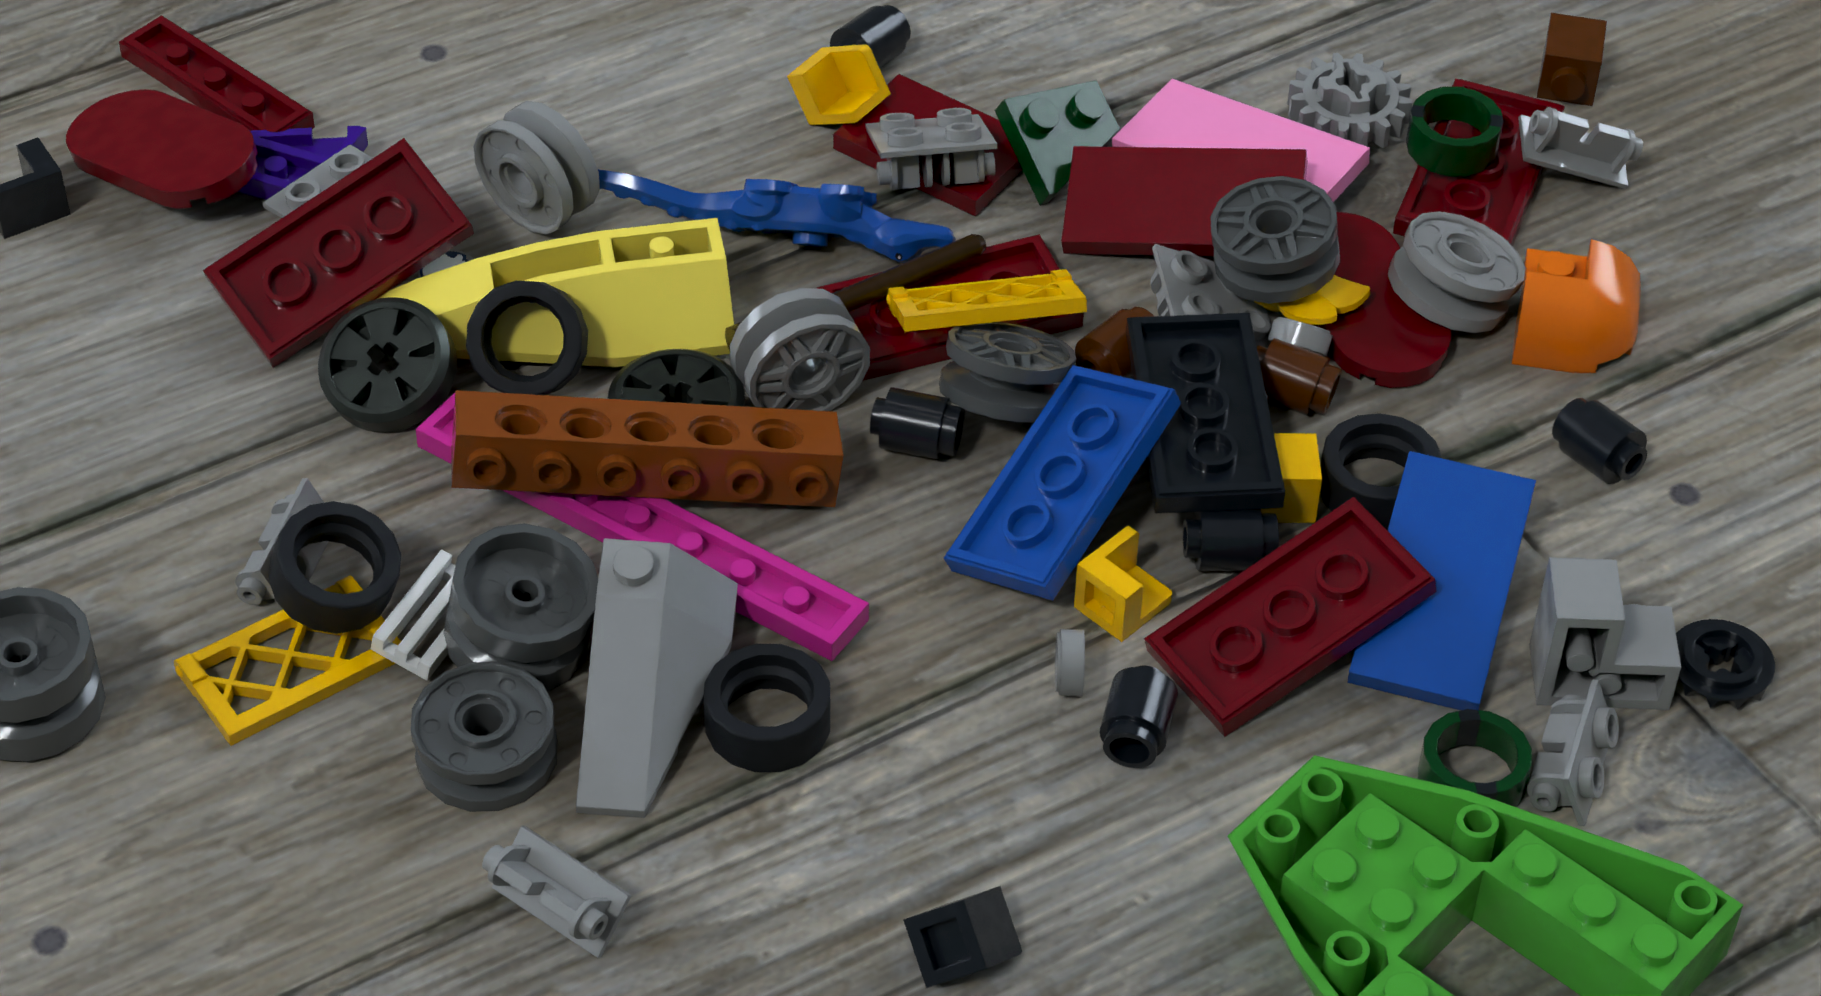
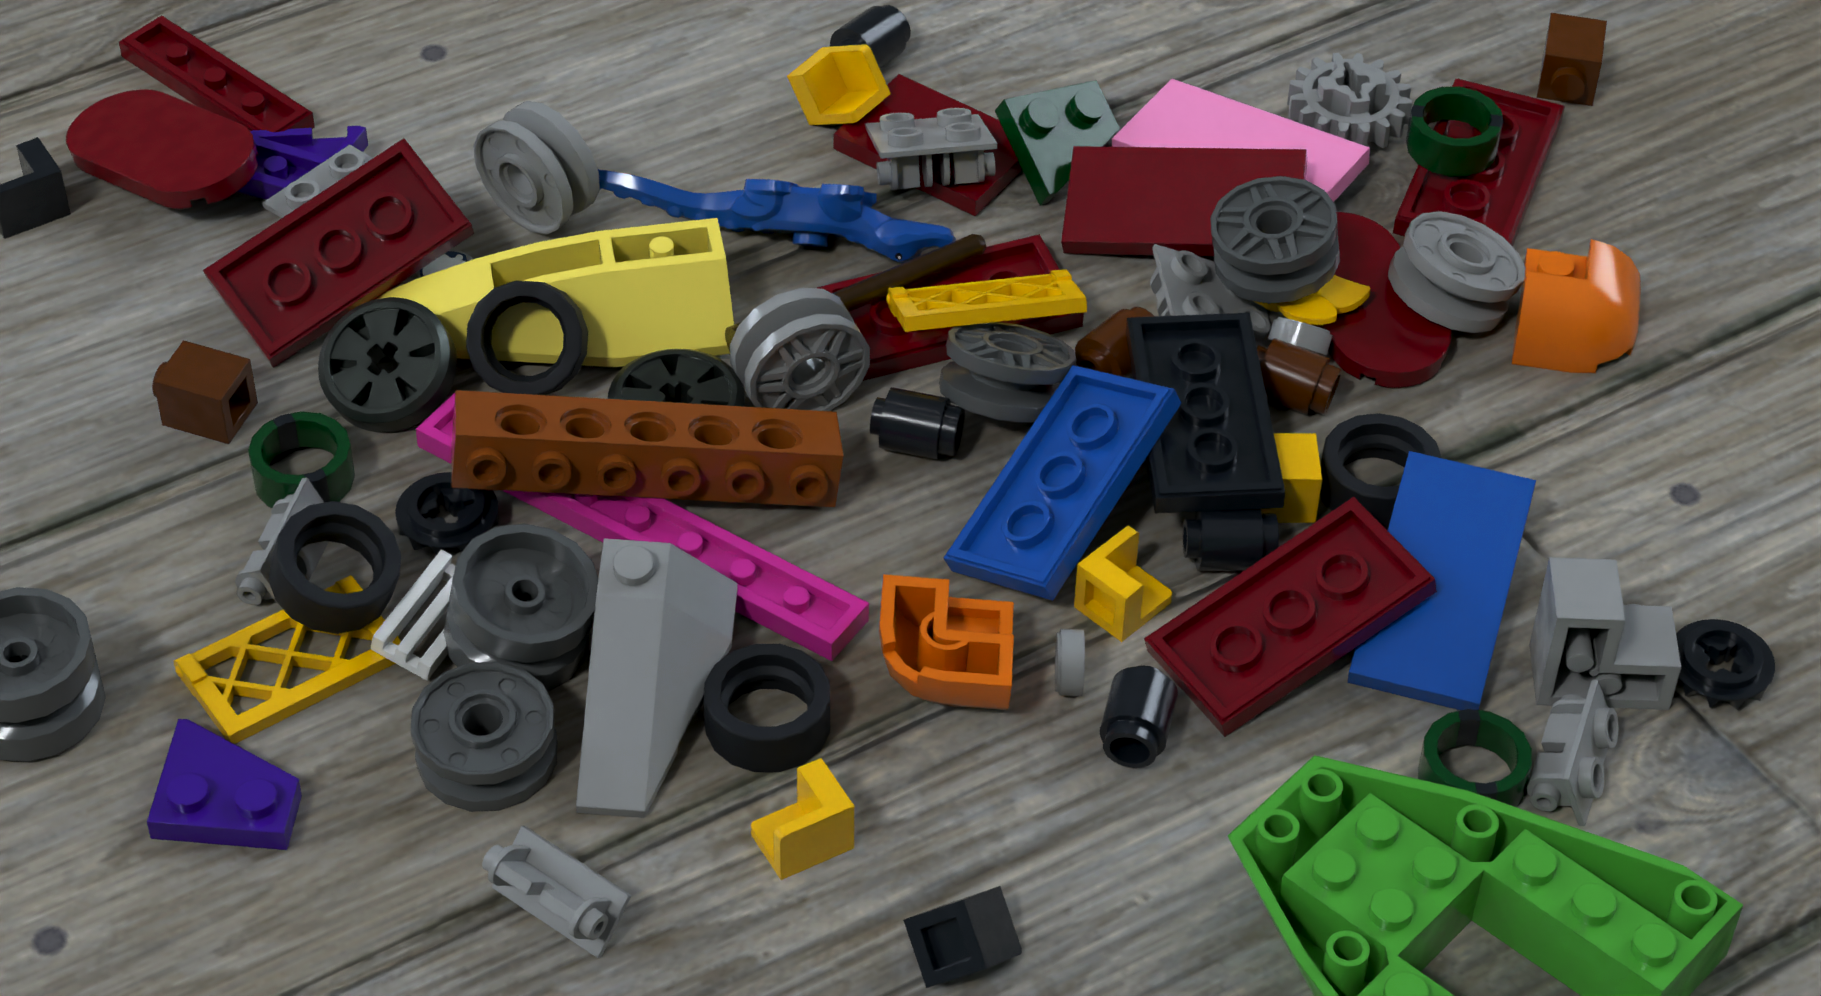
light grey hinge [1518,107,1643,189] -> none
black brick [1552,398,1647,484] -> none
none -> dark purple wing [147,719,302,850]
none -> reddish brown brick [152,340,258,444]
none -> dark green piece [248,411,355,508]
none -> black gear [395,472,499,555]
none -> yellow panel [751,758,855,880]
none -> orange brick [879,574,1014,710]

